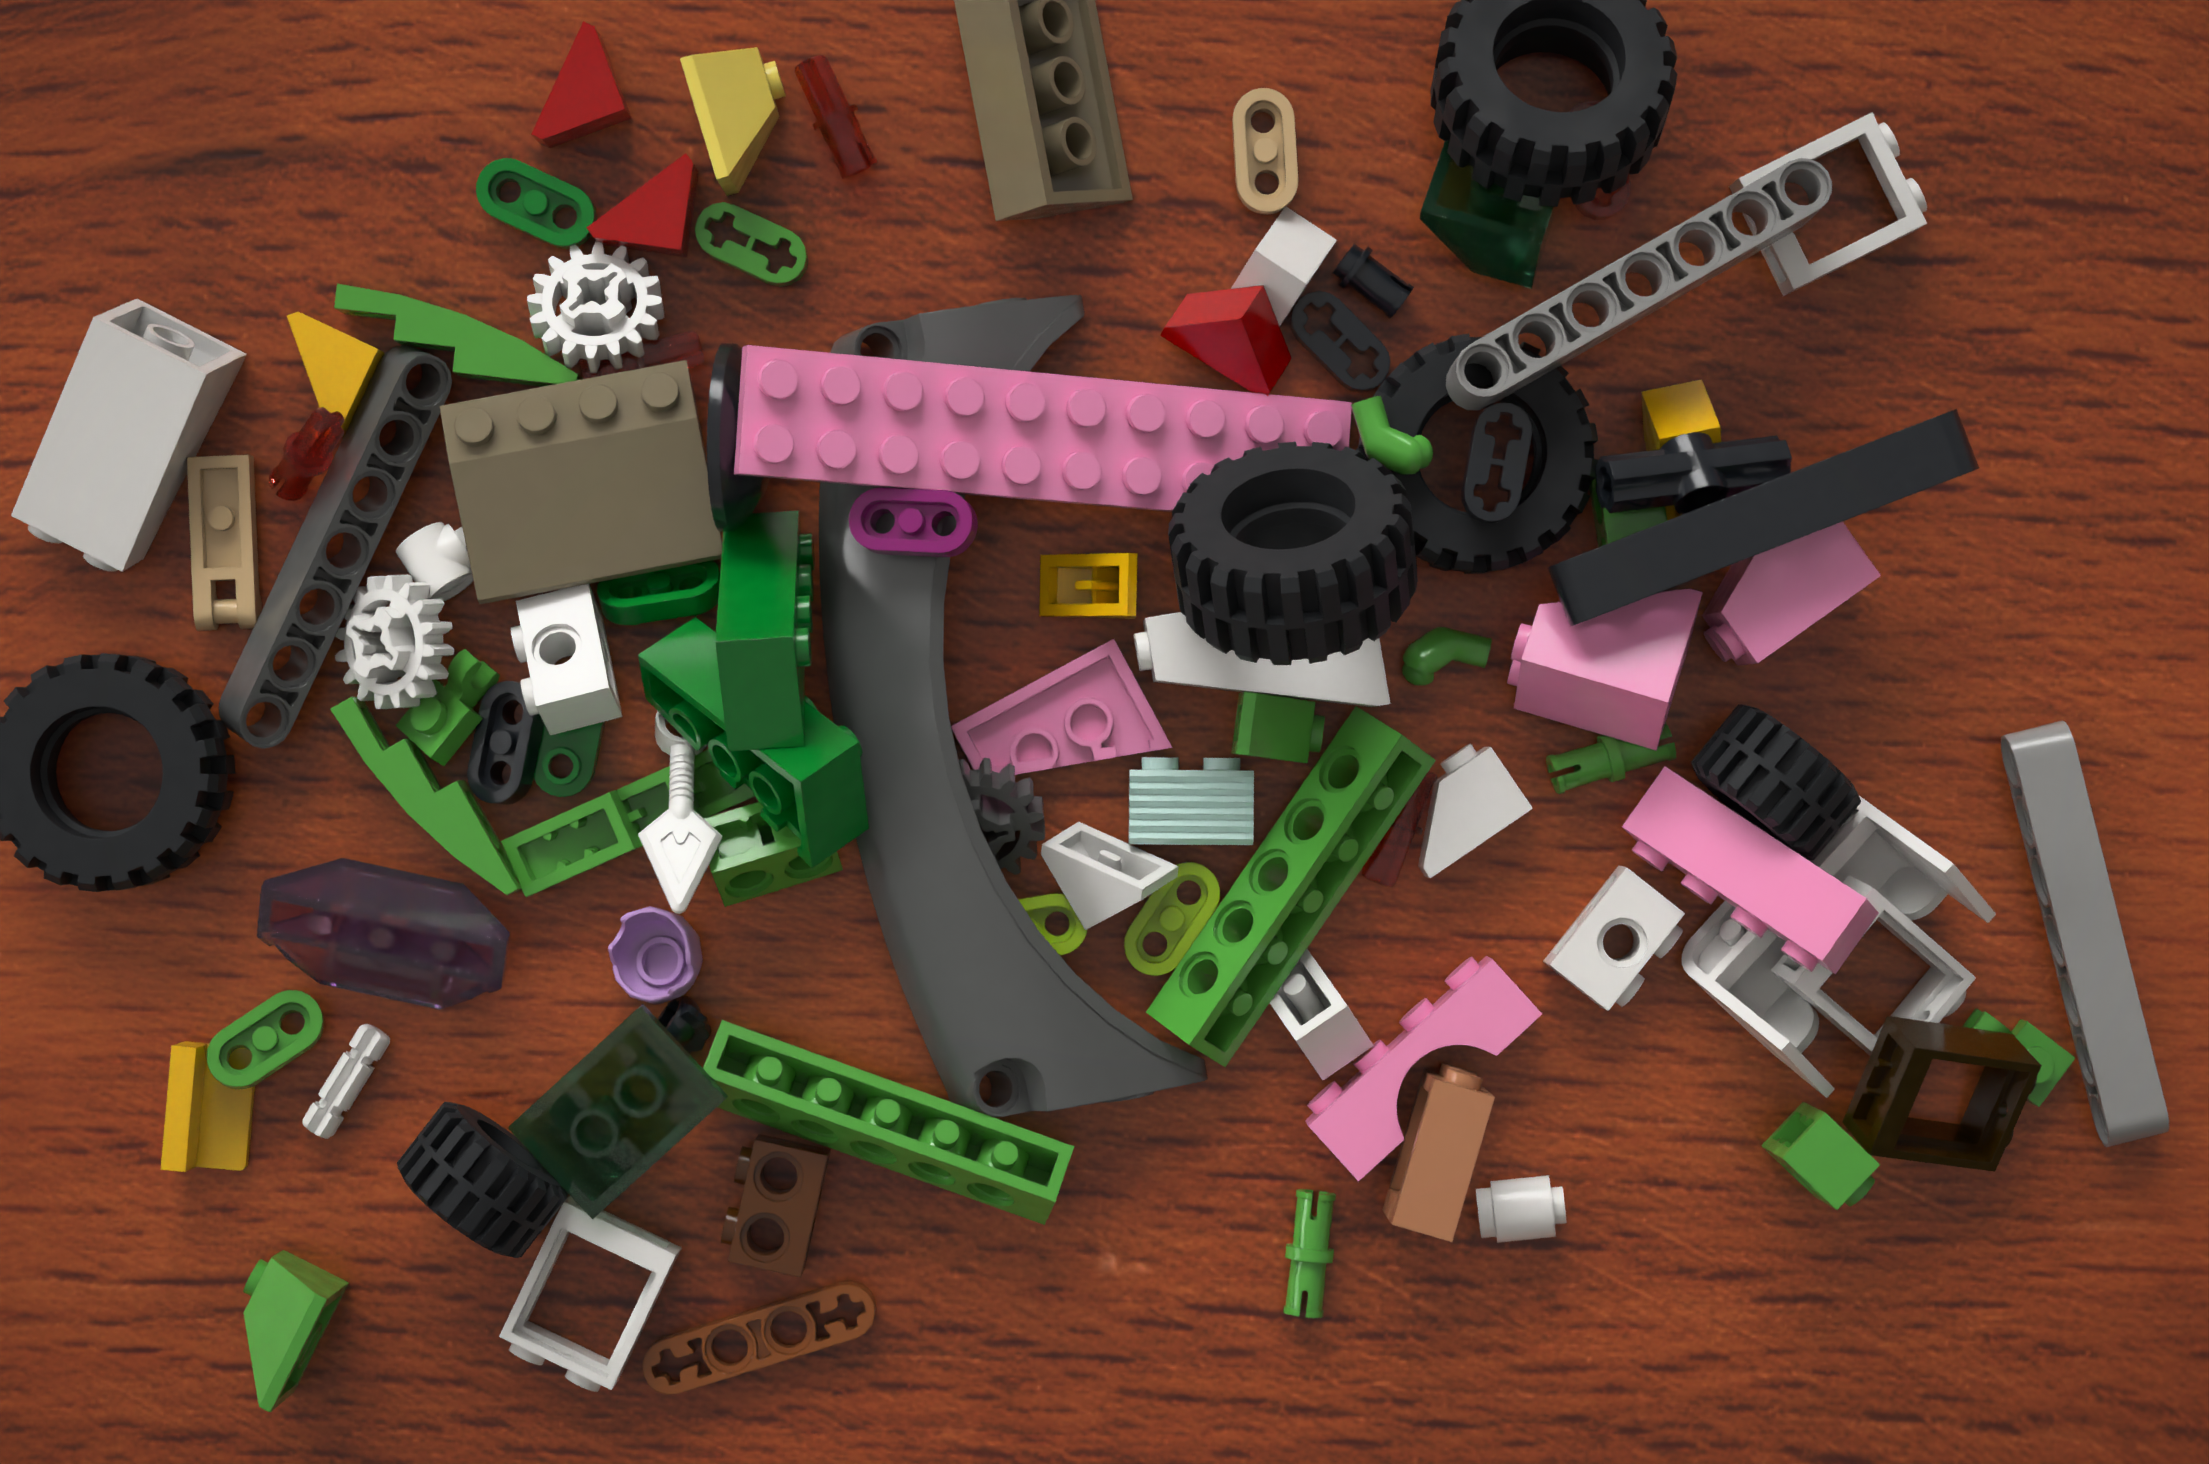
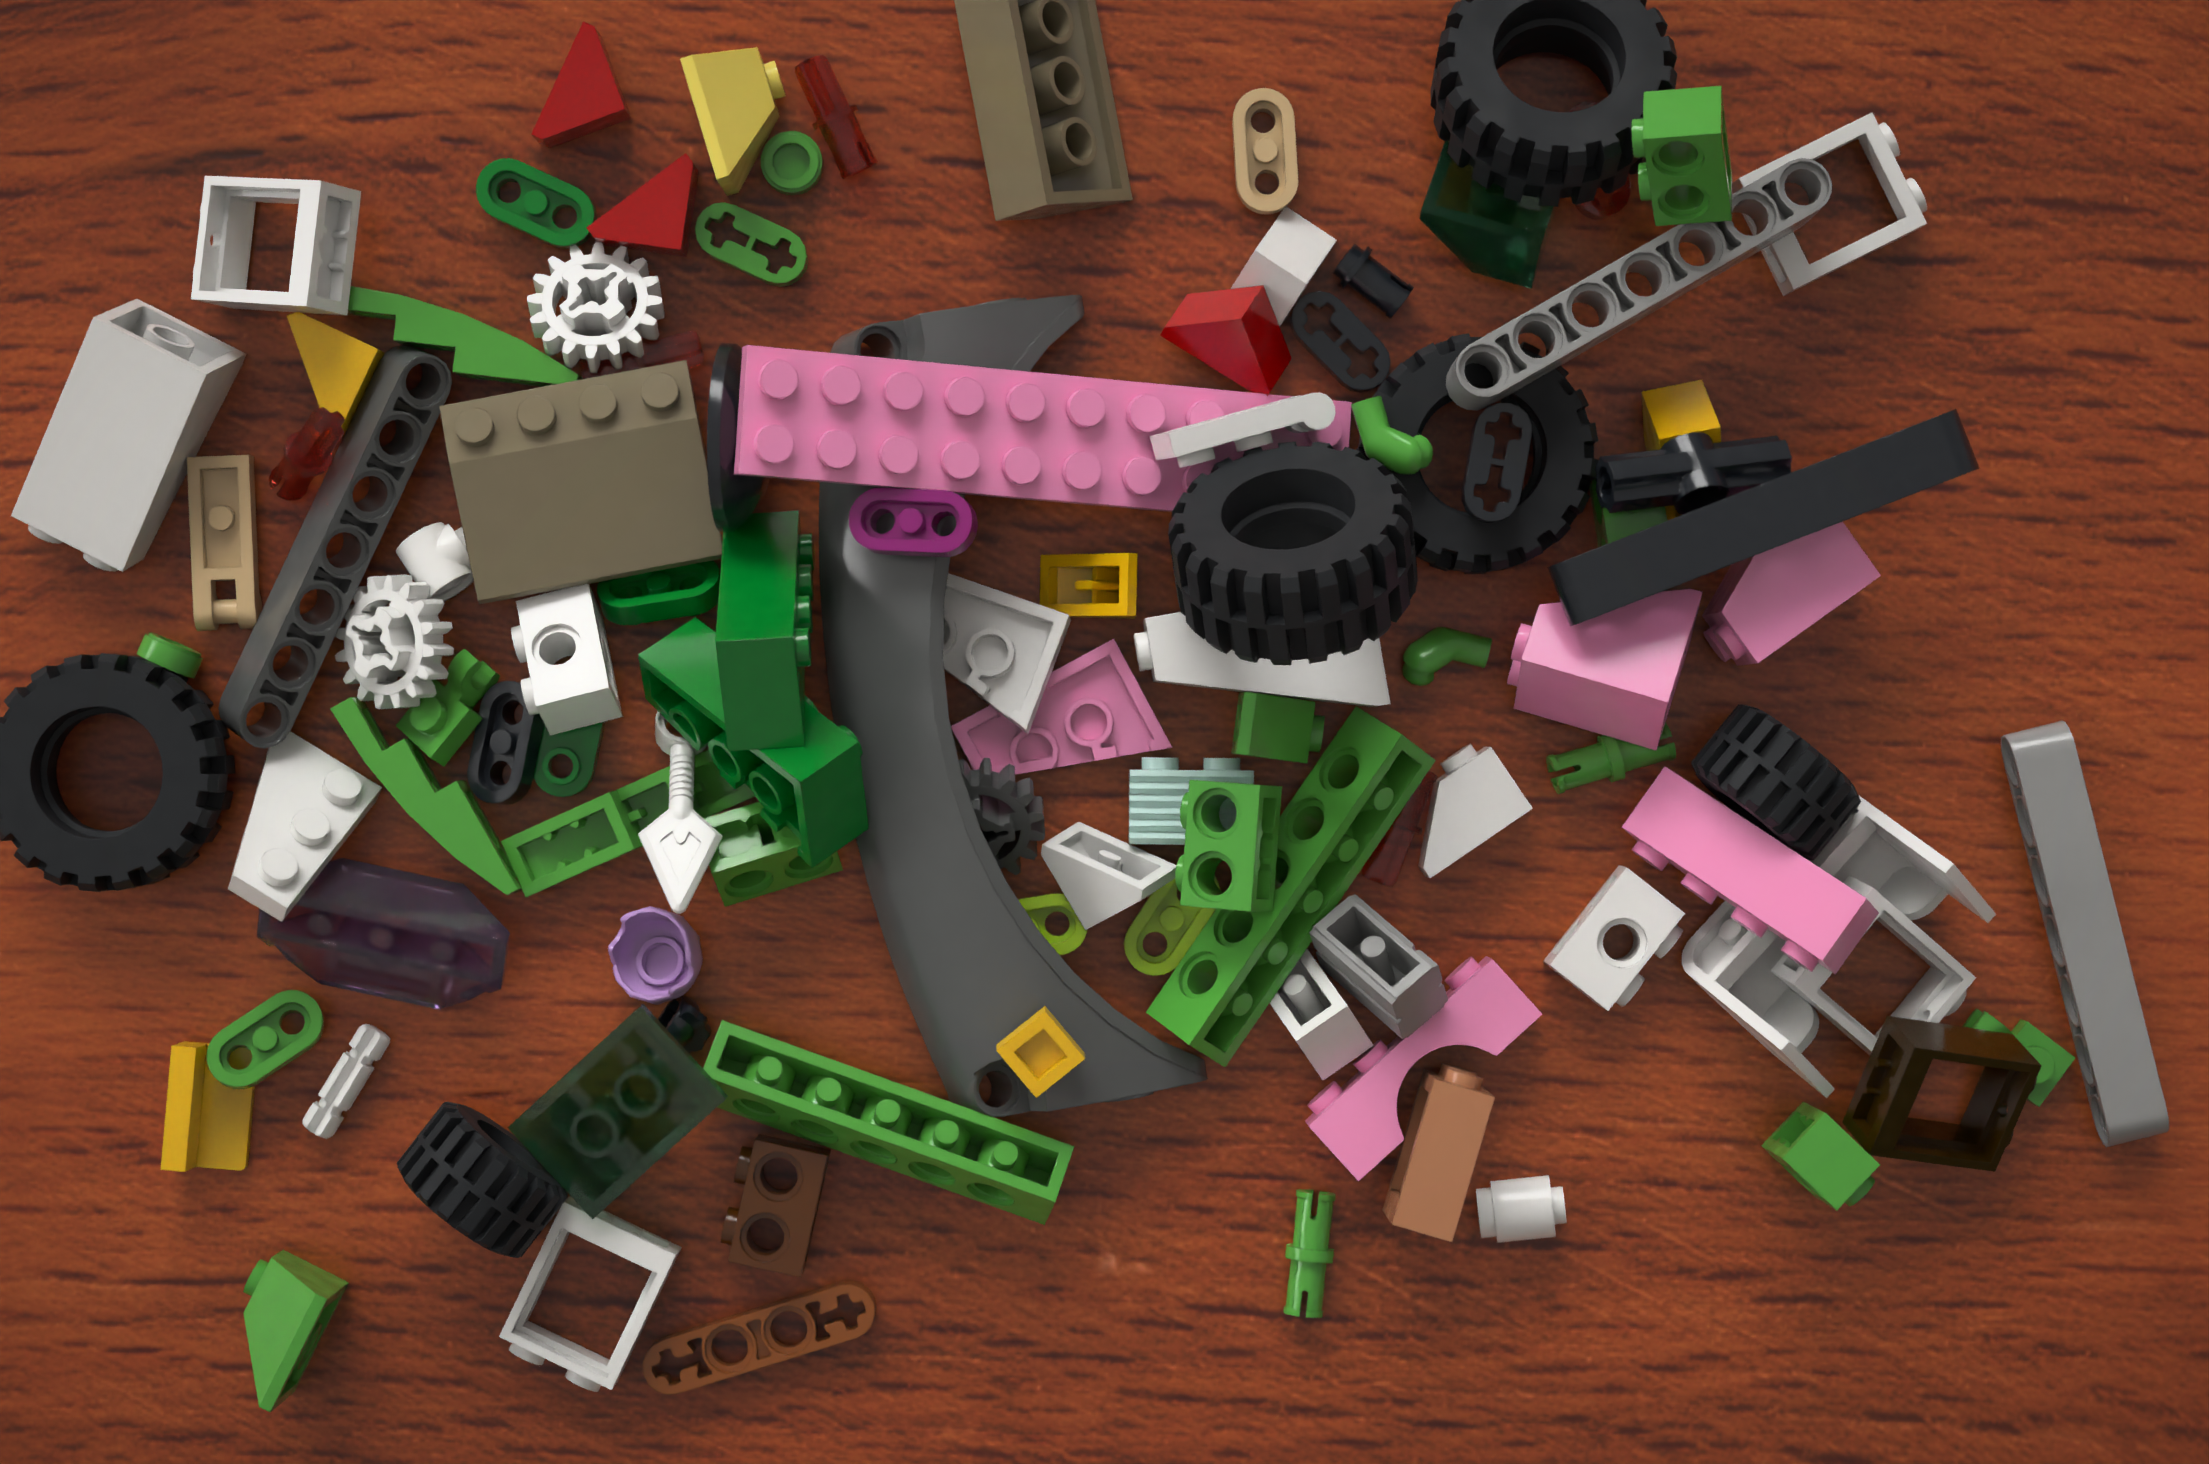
none -> bright green tile [136,632,203,678]
none -> white window [191,176,361,316]
none -> white wing [228,731,382,922]
none -> bright green tile [761,131,824,195]
none -> white wing [943,573,1071,734]
none -> yellow plate [996,1006,1085,1098]
none -> white plate [1150,392,1336,468]
none -> bright green brick [1175,780,1282,912]
none -> light grey brick [1309,894,1448,1039]
none -> bright green brick [1631,86,1732,226]

